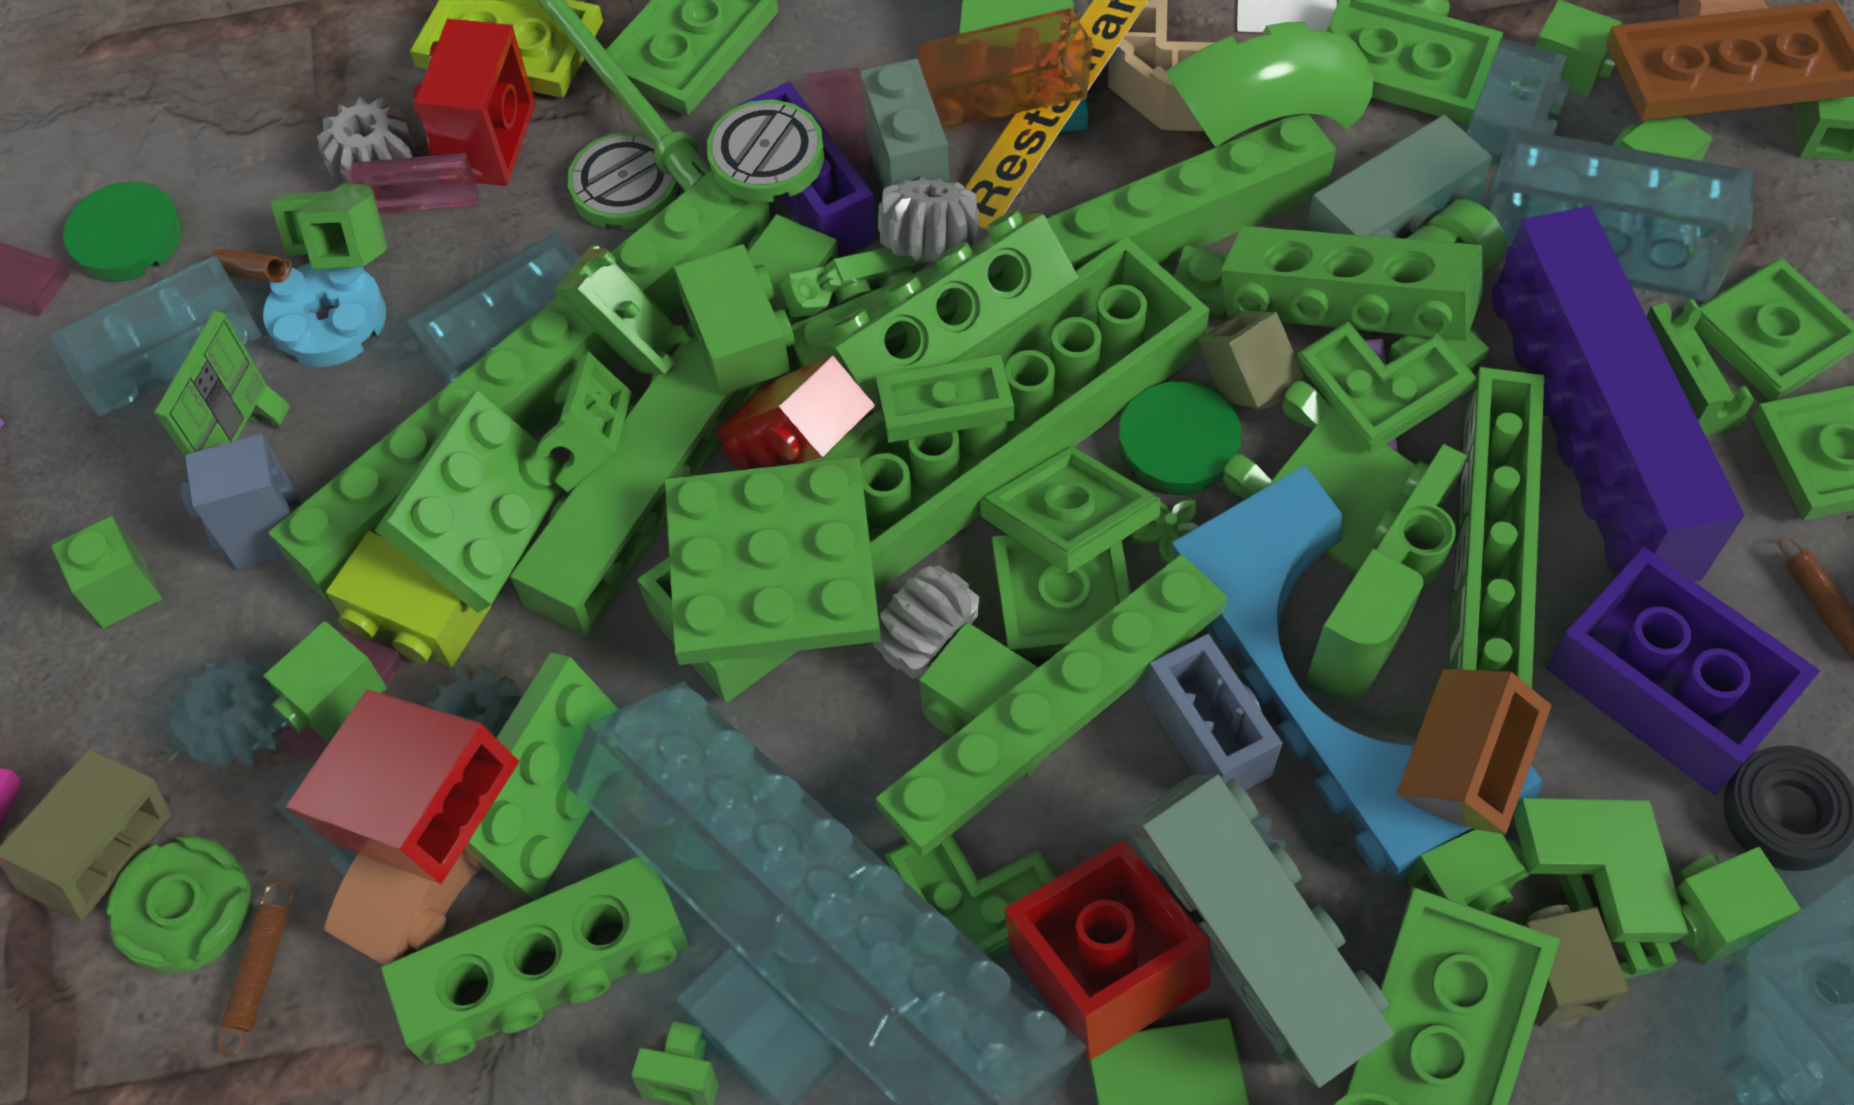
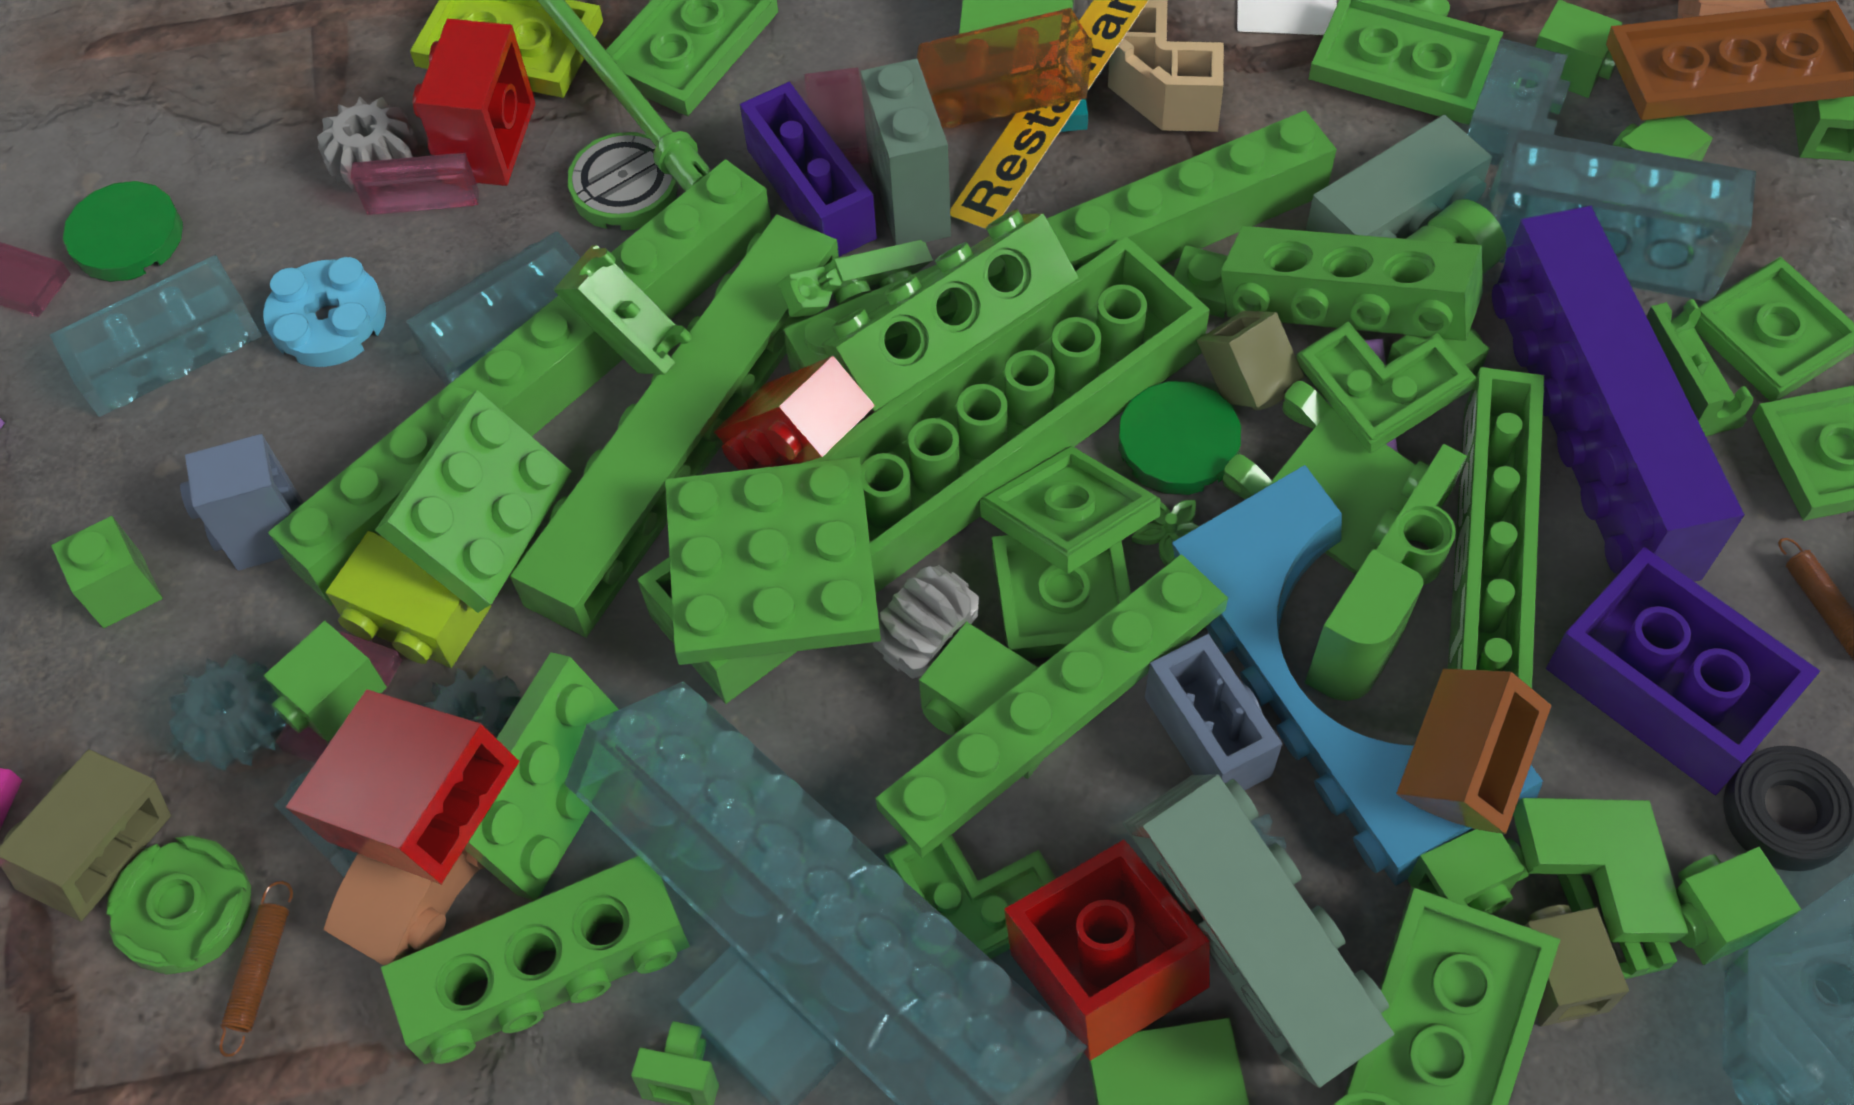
bright green flag [154,311,290,458] -> none
dark orange piece [204,249,292,283] -> none
bright green brick [270,184,388,269] -> none
bright green hinge [536,351,632,492] -> none
bright green brick [674,244,795,396] -> none
tile [707,99,825,203] -> none
bright green plate [875,354,1014,443] -> none
light grey gear [878,176,979,262] -> none
bright green brick [1165,22,1374,147] -> none

